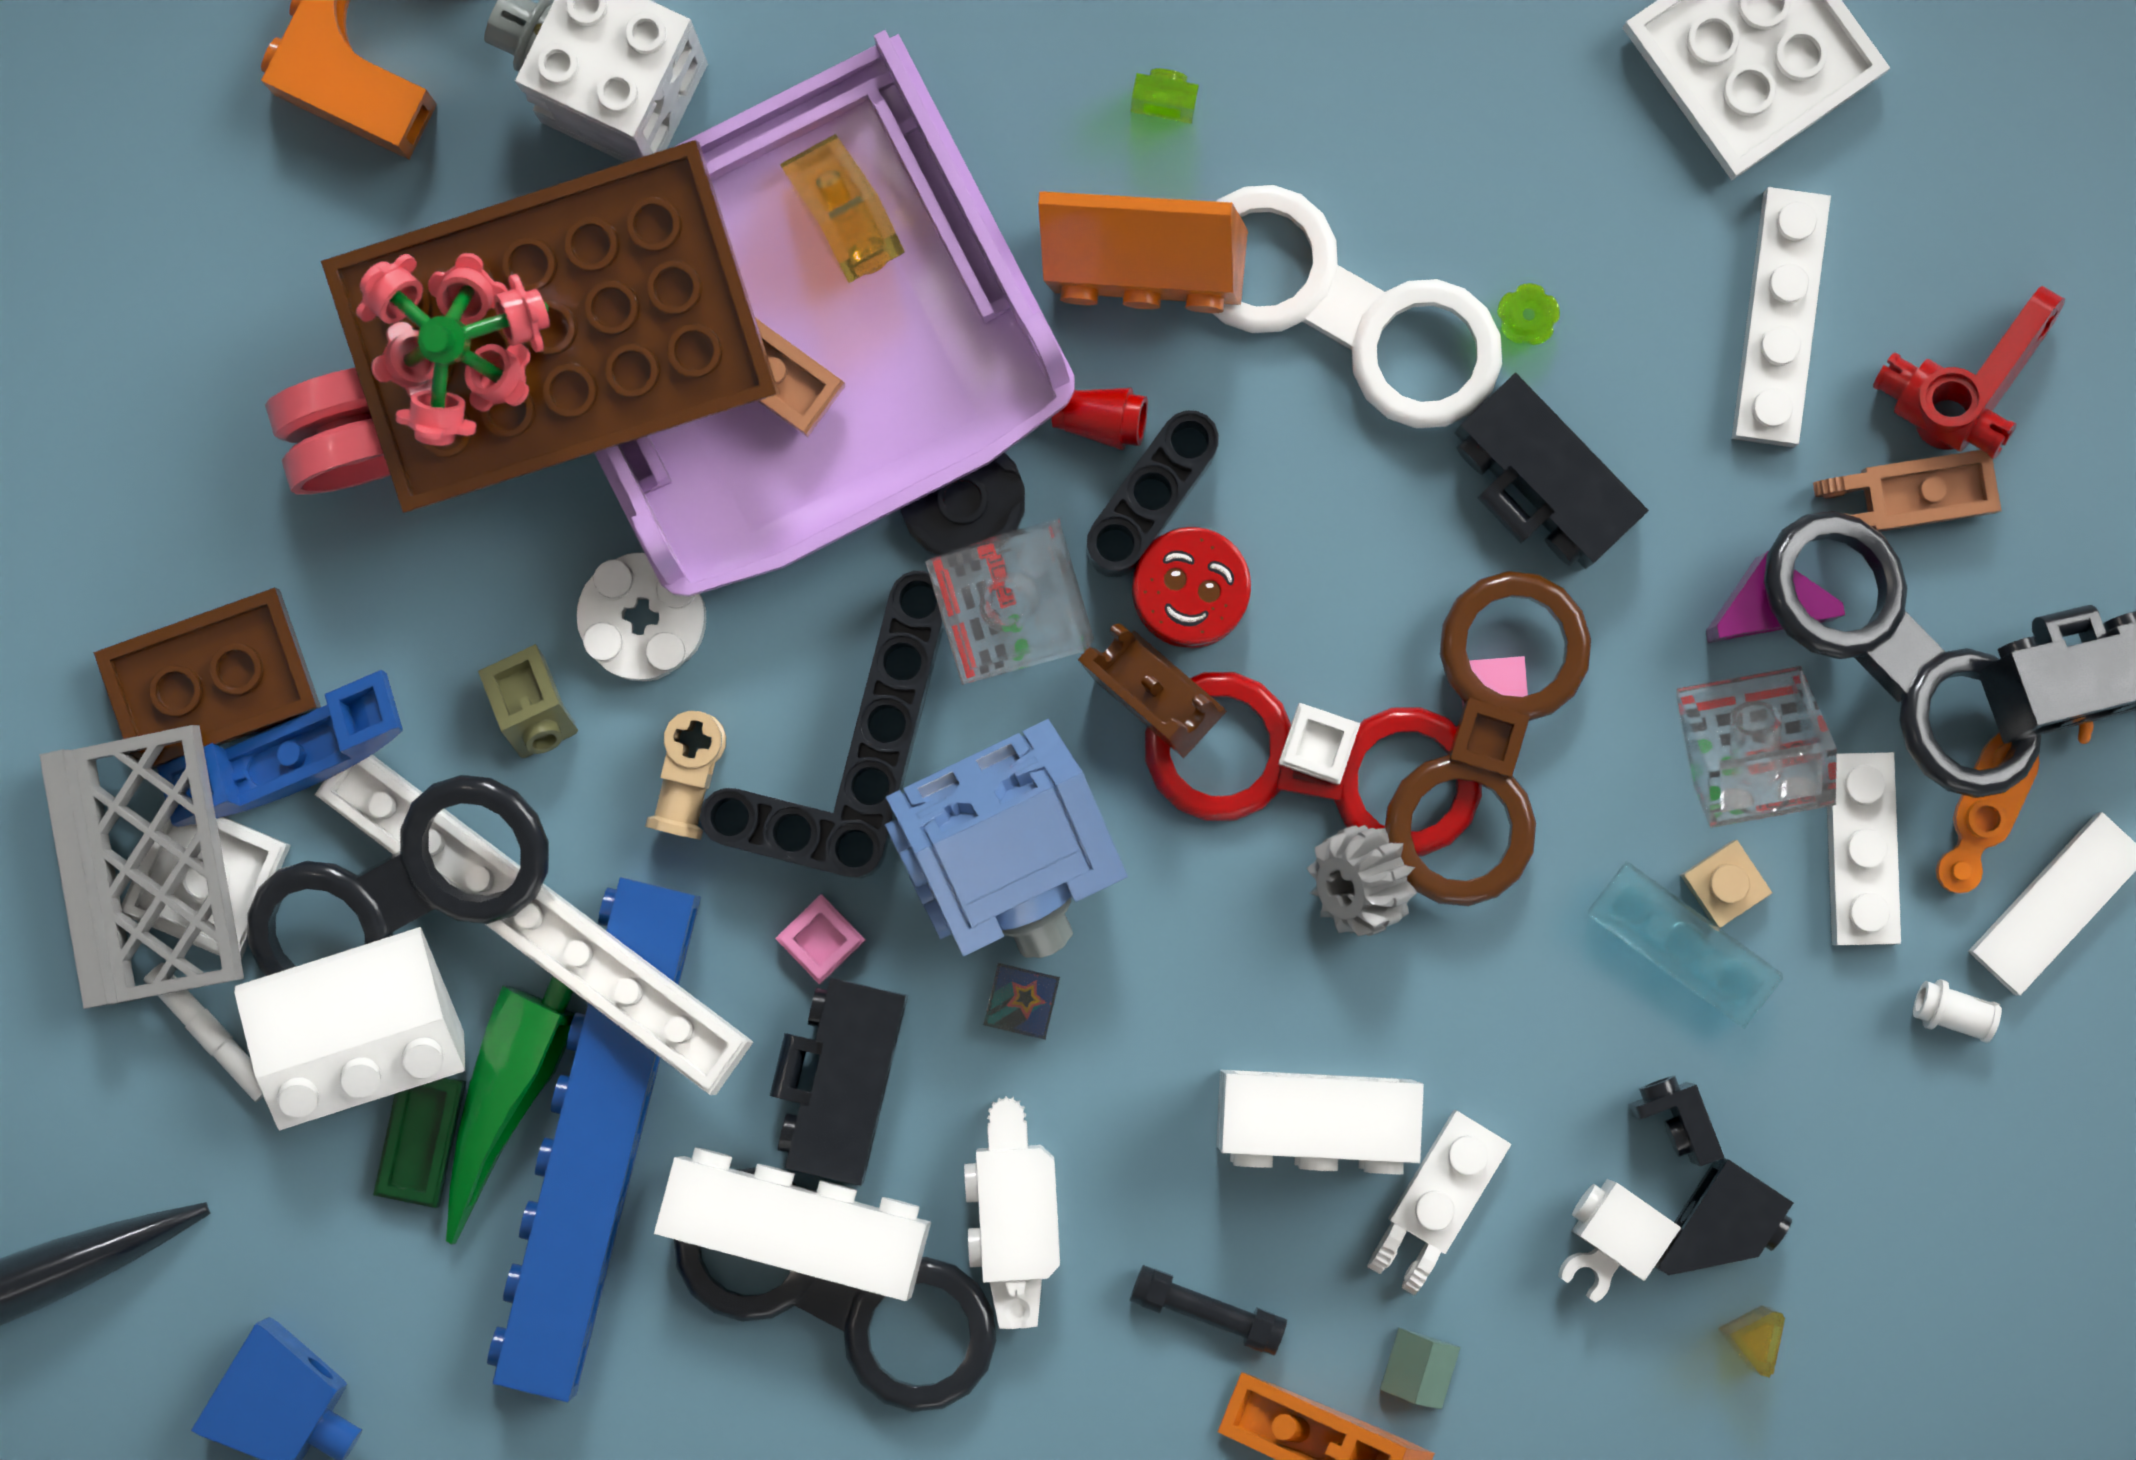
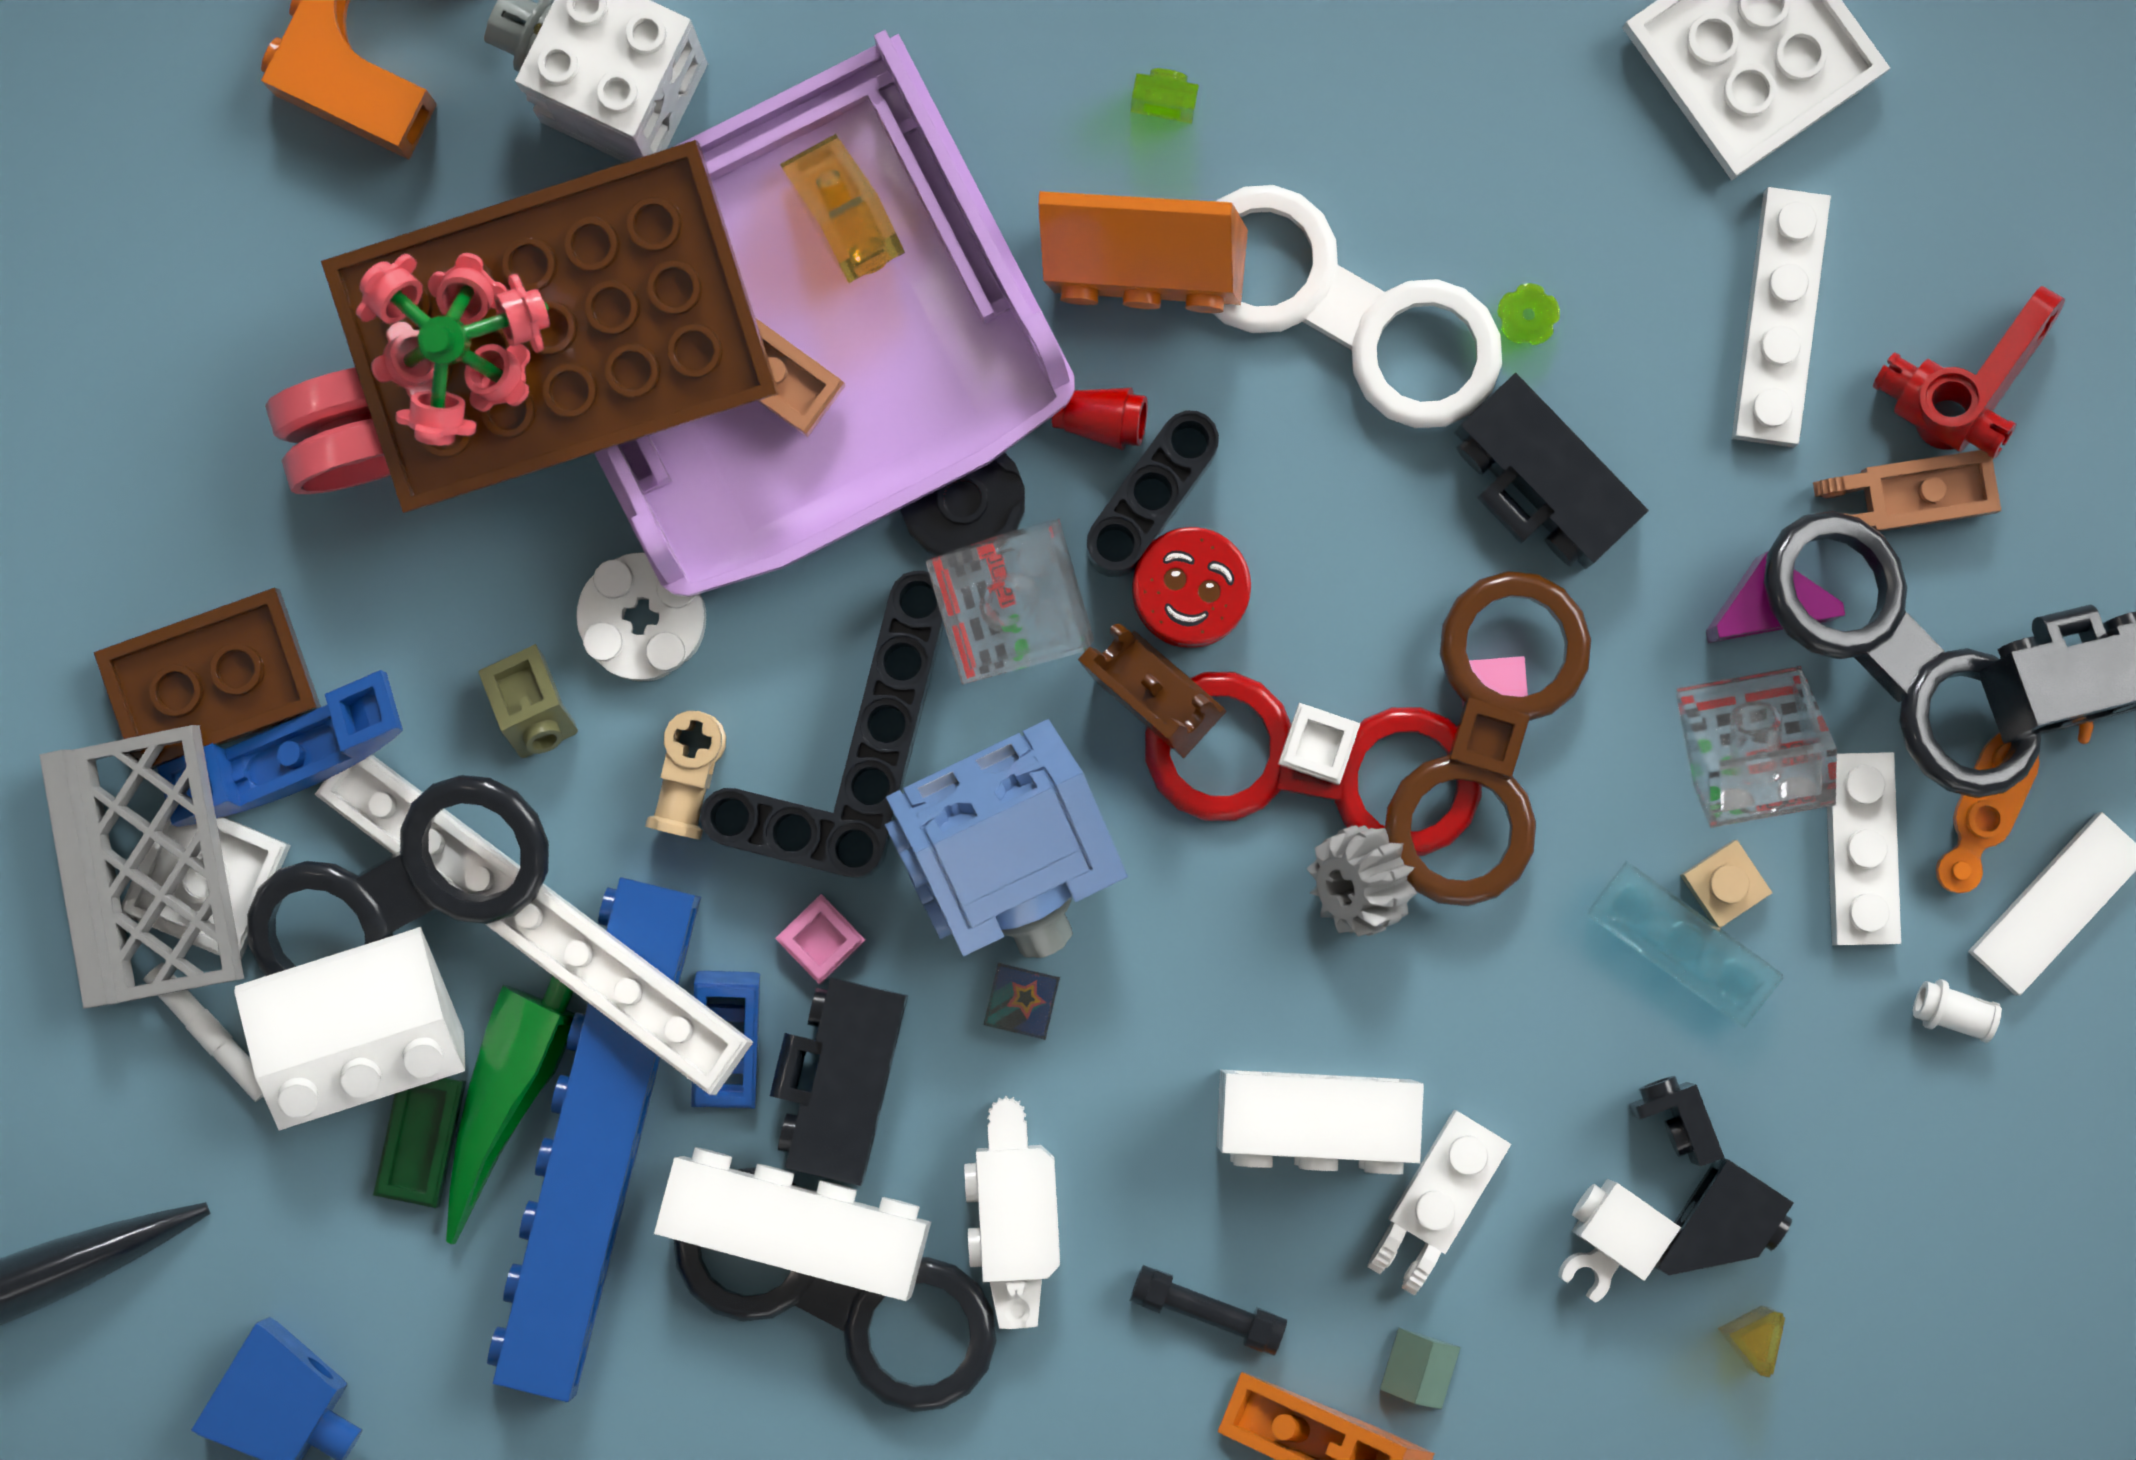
none -> blue slope [691,970,760,1109]

